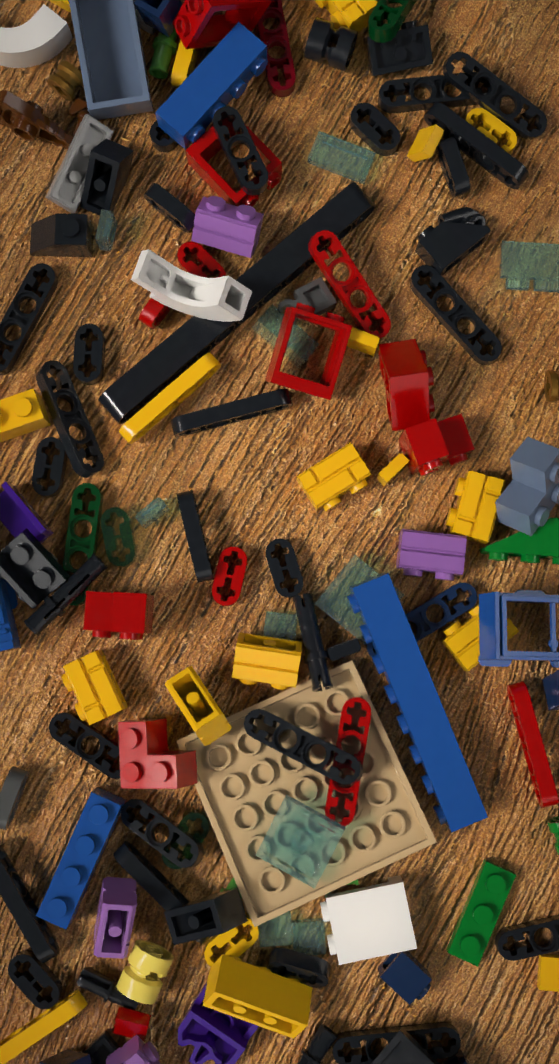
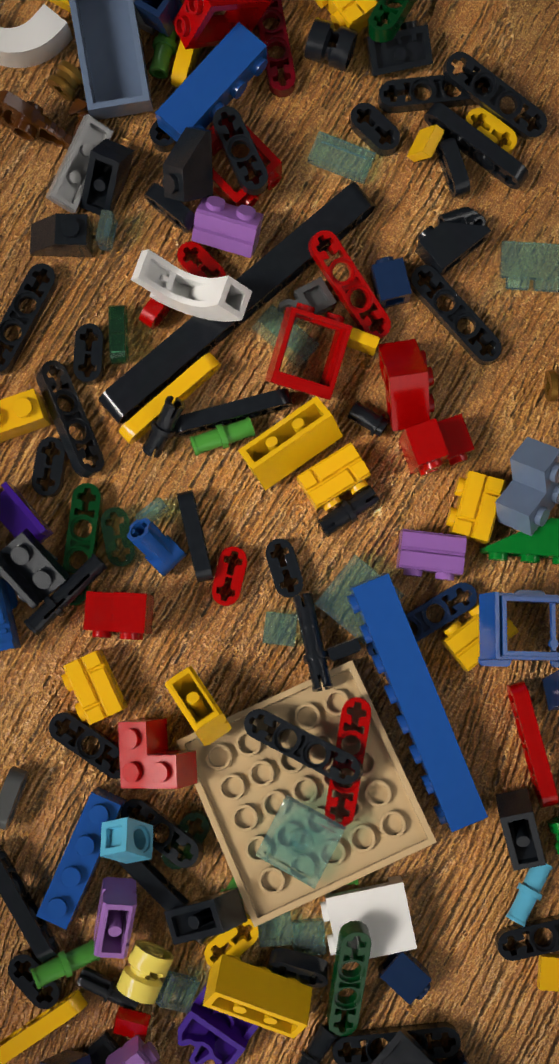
yellow brick [232,632,303,690] -> none
yellow tile [377,453,410,487] -> none
green plate [446,859,516,967] -> none
none -> bright green pin [30,939,100,990]
none -> medium azure brick [100,817,153,864]
none -> clear green beam [108,305,129,364]
none -> blue piece [127,517,187,577]
none -> black pin [142,396,185,458]
none -> clear light blue tile [156,971,200,1013]
none -> black slope [162,127,214,202]
none -> bright green pin [189,417,255,456]
none -> yellow brick [238,396,343,491]
none -> black pin [317,485,380,537]
none -> dark green beam [327,921,371,1037]
none -> black pin [347,401,390,437]
none -> dark blue brick [370,256,412,308]
none -> black slope [495,788,546,871]
none -> medium azure pin [506,863,553,927]

